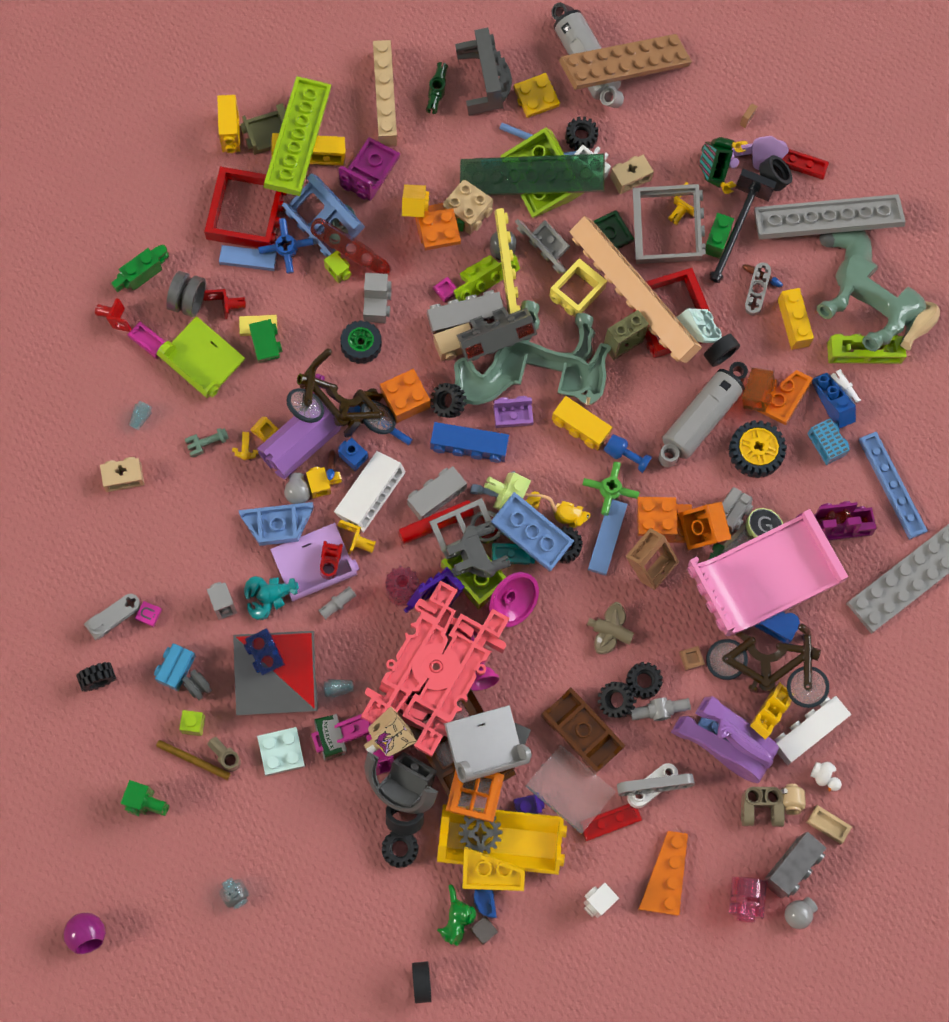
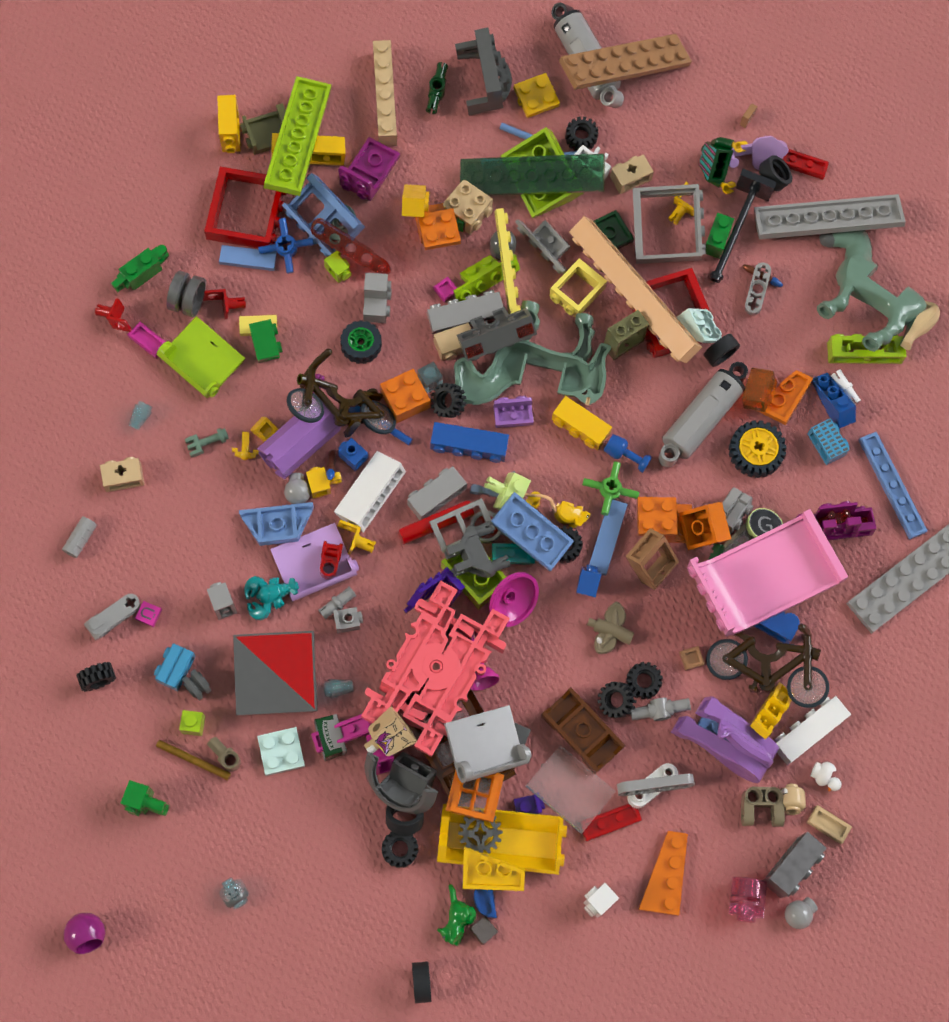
clear blue brick [244,628,285,676] -> none
clear pink gear [385,565,419,606] -> none
yellow brick [778,288,814,350] -> none
none -> light grey axle [62,516,97,558]
none -> light grey brick [333,607,363,634]
none -> clear light blue brick [417,361,443,393]
none -> blue brick [576,564,601,598]

